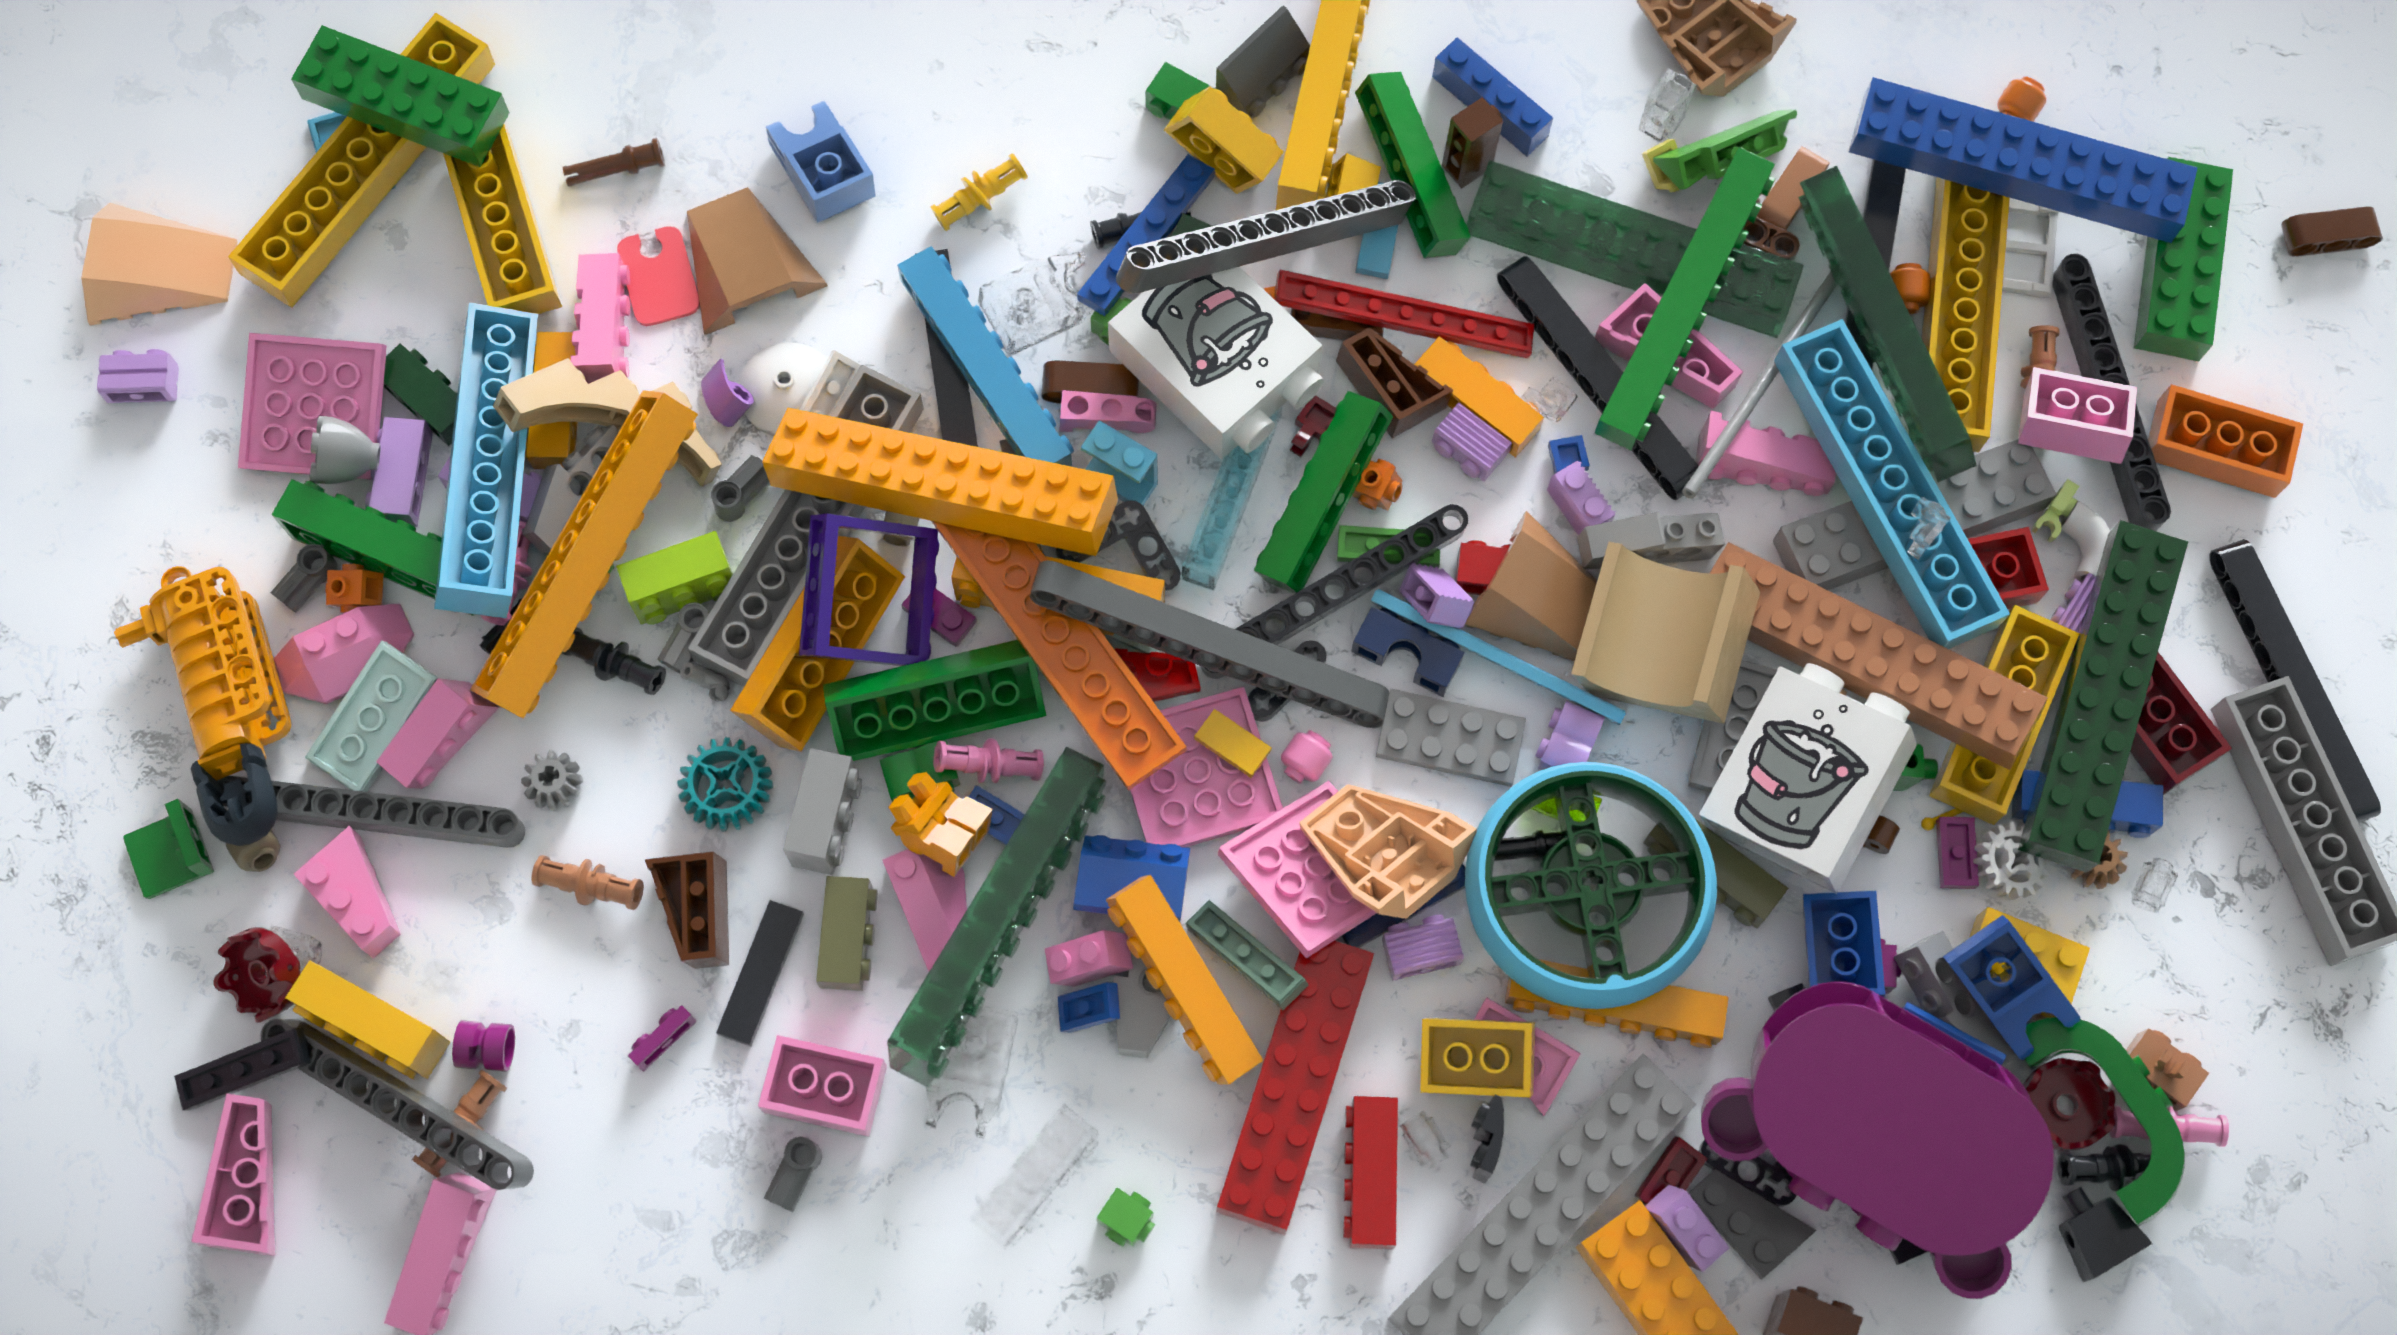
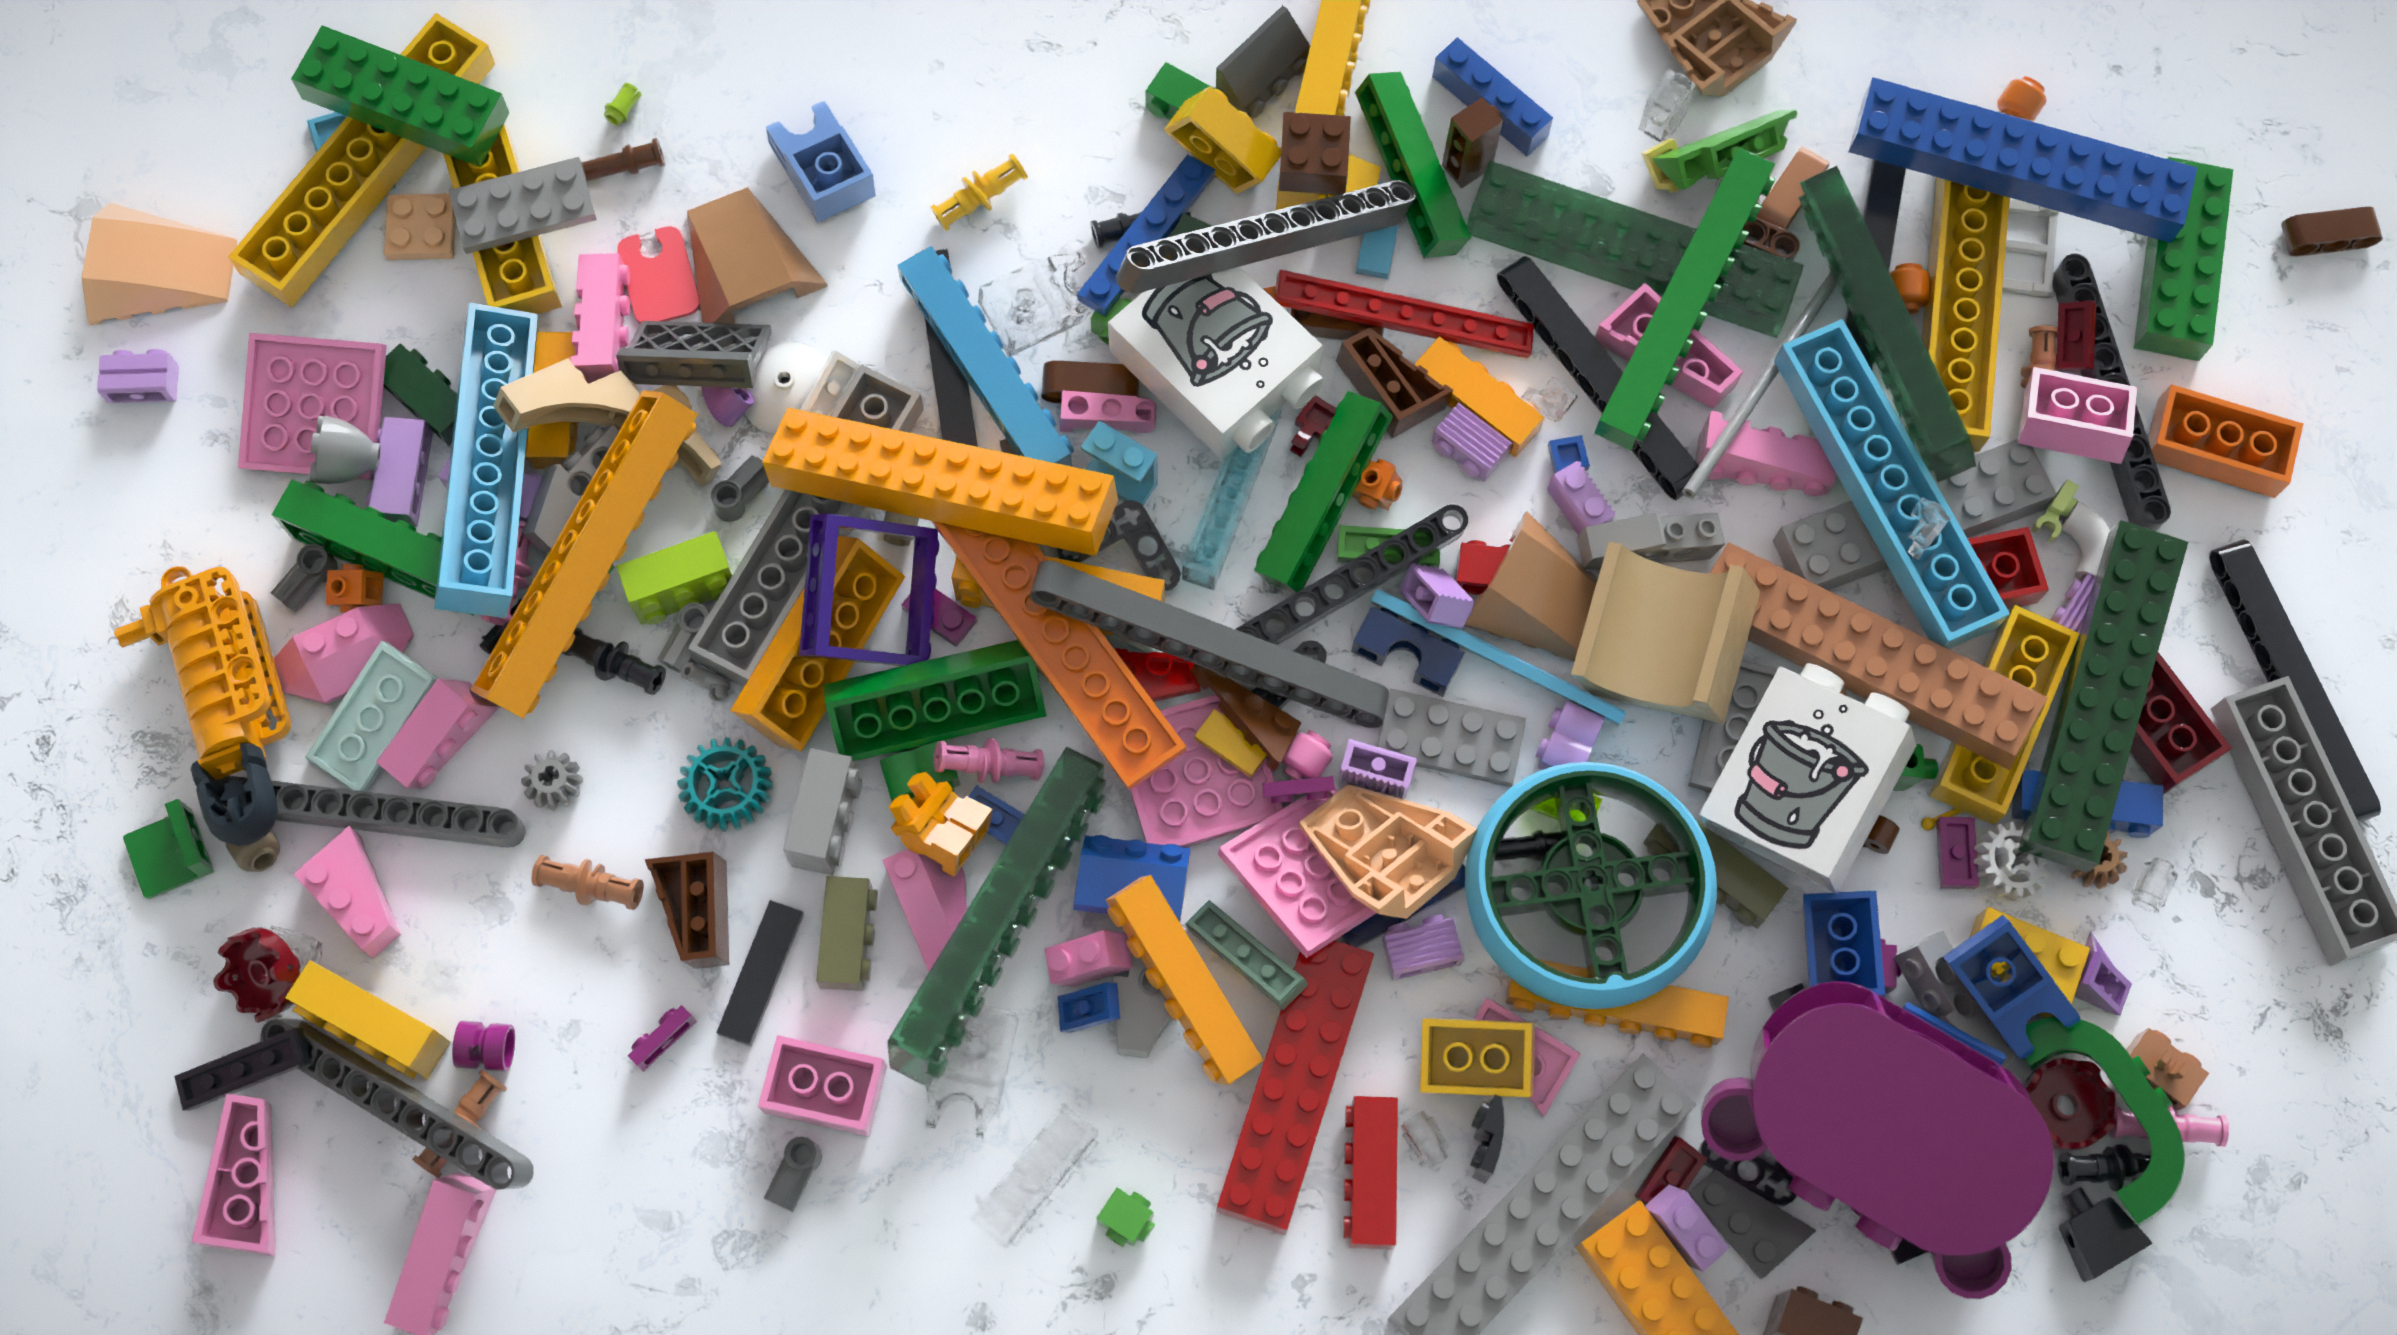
none -> light nougat plate [384,193,456,260]
none -> light grey plate [449,157,597,254]
none -> lime pin [604,83,642,126]
none -> dark grey fence [616,321,772,388]
none -> reddish brown wing [1190,664,1302,771]
none -> magenta plate [1262,776,1335,804]
none -> reddish brown brick [1279,112,1351,195]
none -> lavender brick [1338,739,1417,799]
none -> dark red plate [2056,300,2096,372]
none -> medium lavender slope [2074,931,2132,1016]

